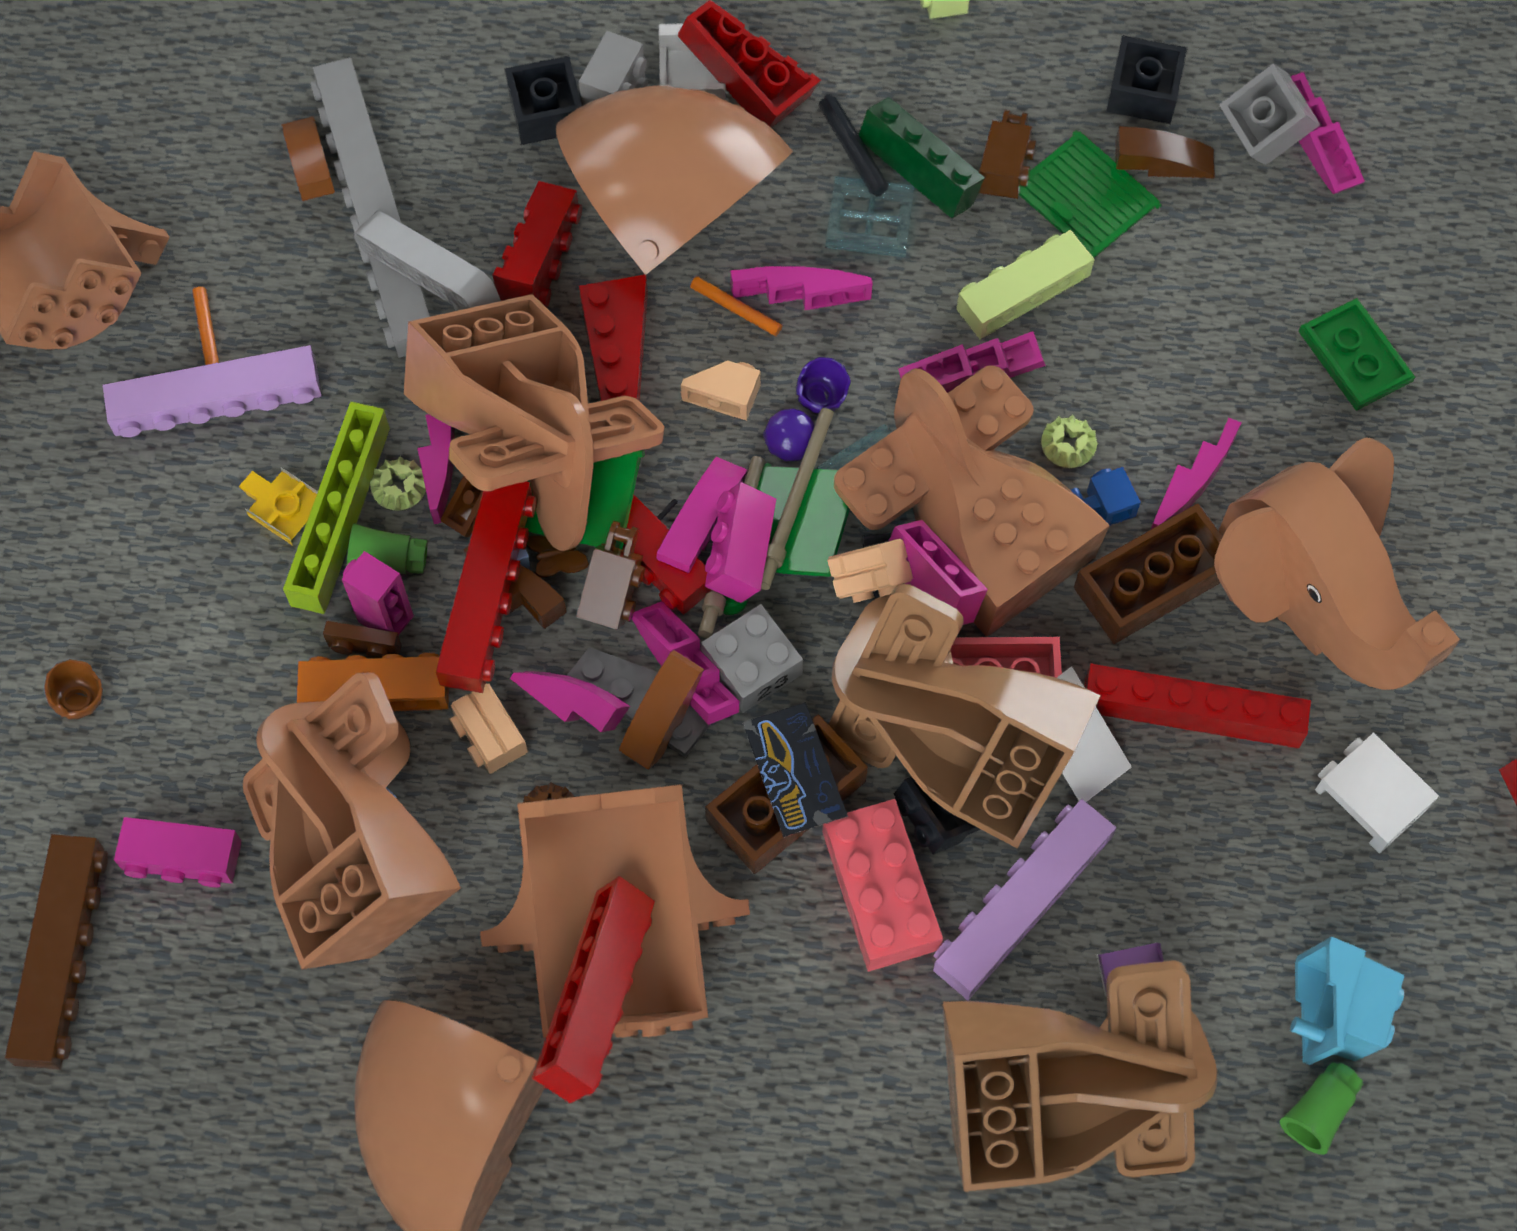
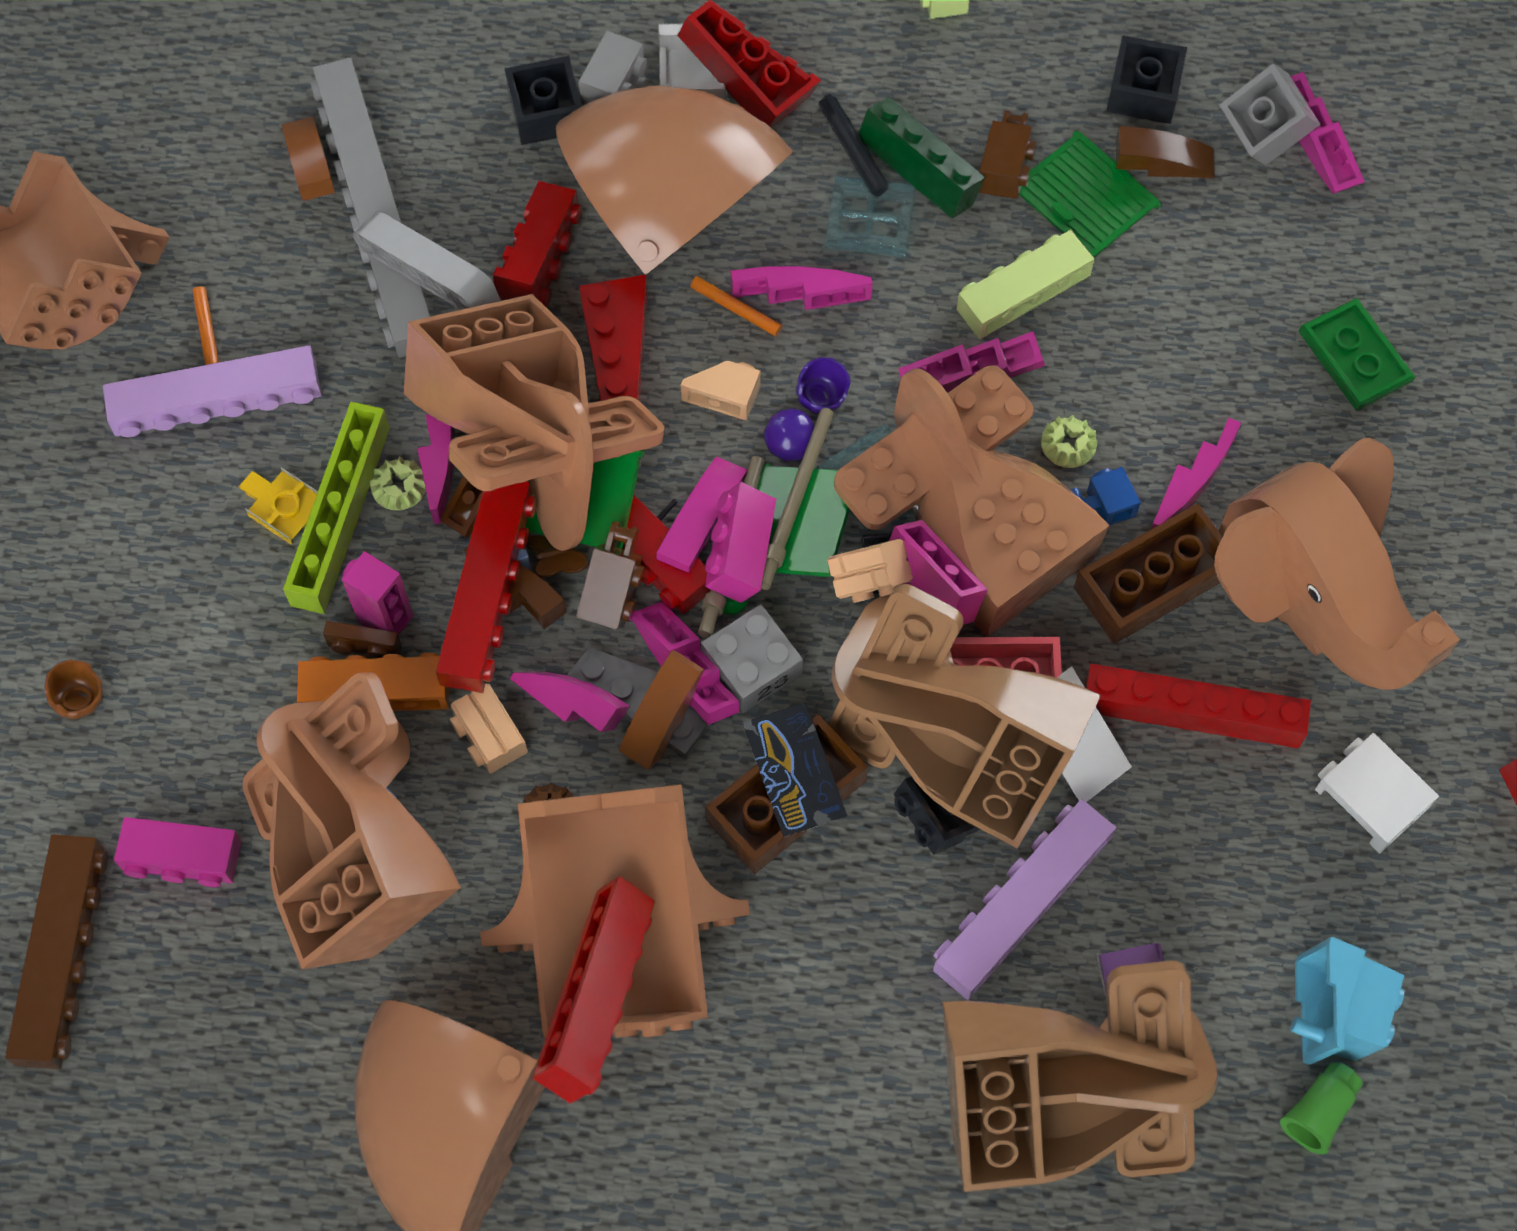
bright green plant [347,523,428,574] -> none
coral brick [822,799,943,972] -> none

